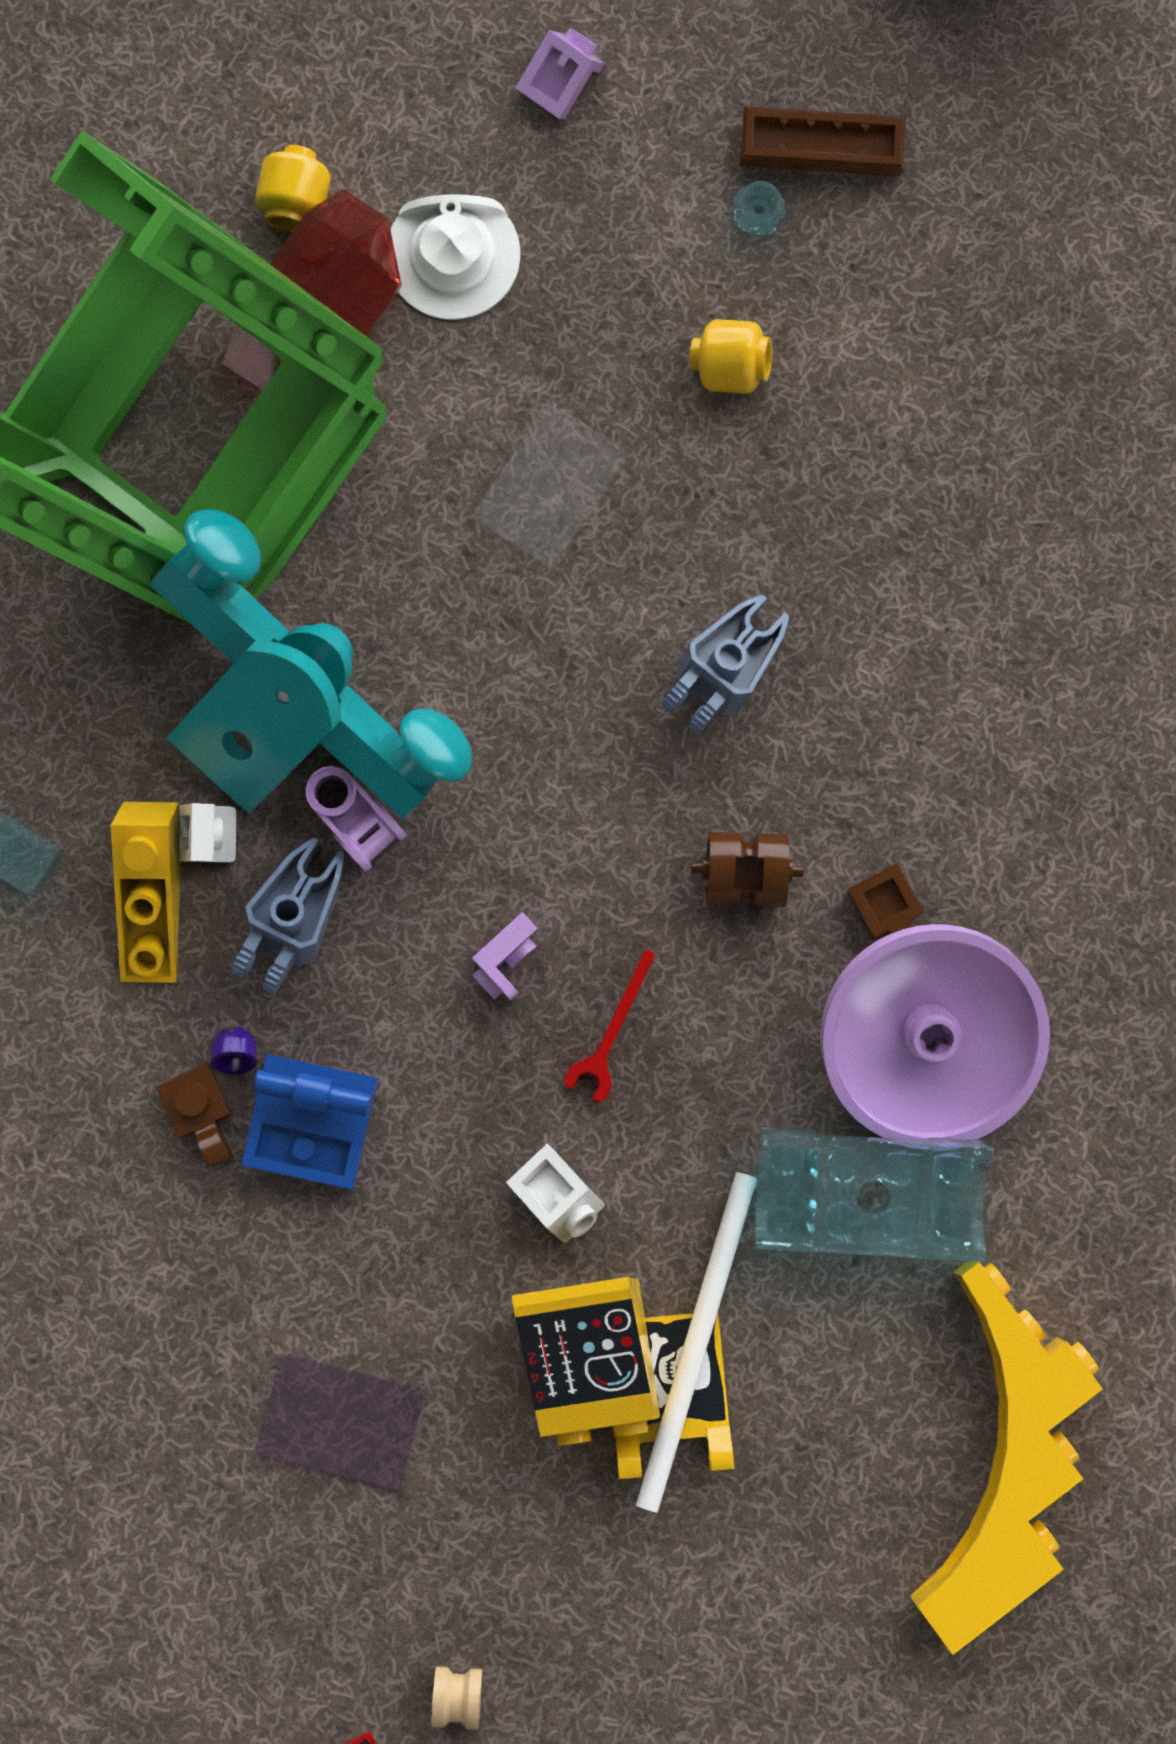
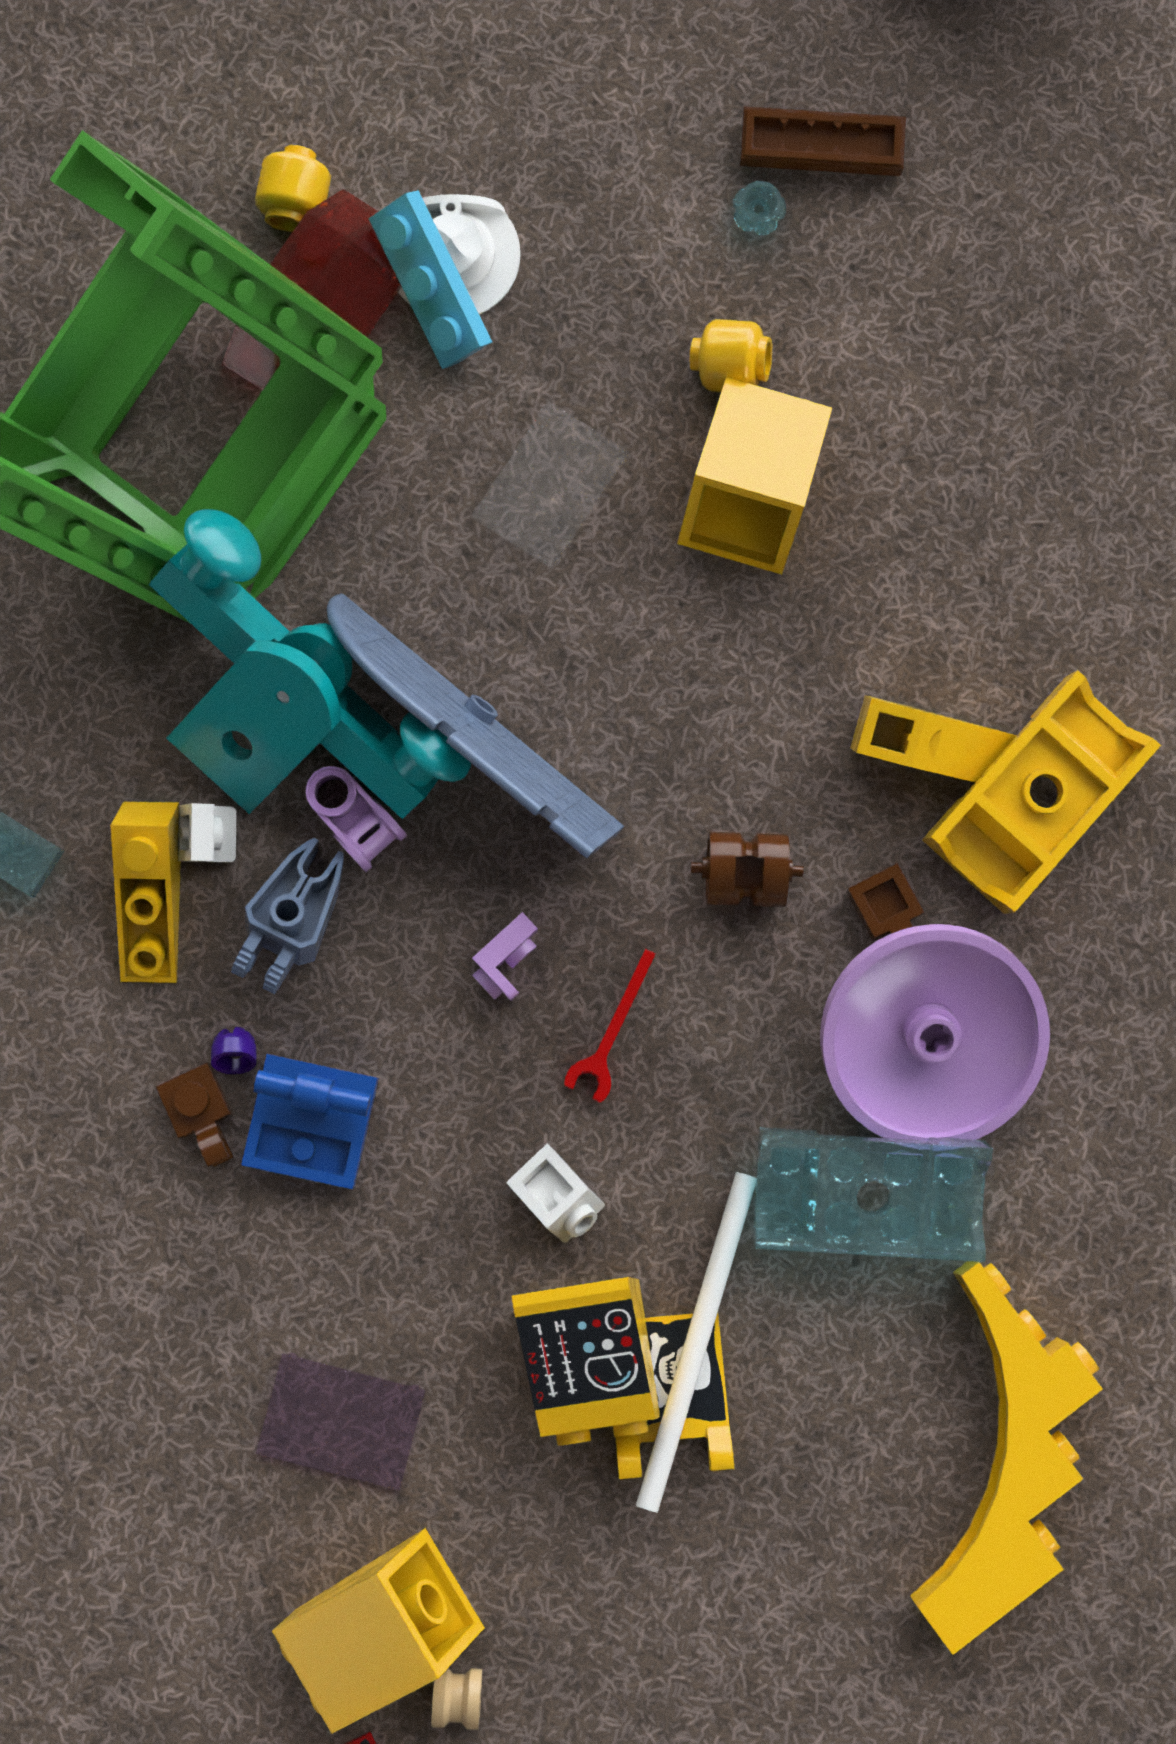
lavender bracket [515,28,605,119] -> none
sand blue hinge [661,595,789,734] -> none
none -> yellow slope [272,1528,485,1734]
none -> sand blue door [327,593,624,859]
none -> medium azure plate [369,190,492,369]
none -> yellow slope [677,377,832,575]
none -> yellow slope [850,695,1017,783]
none -> yellow piece [922,670,1161,914]

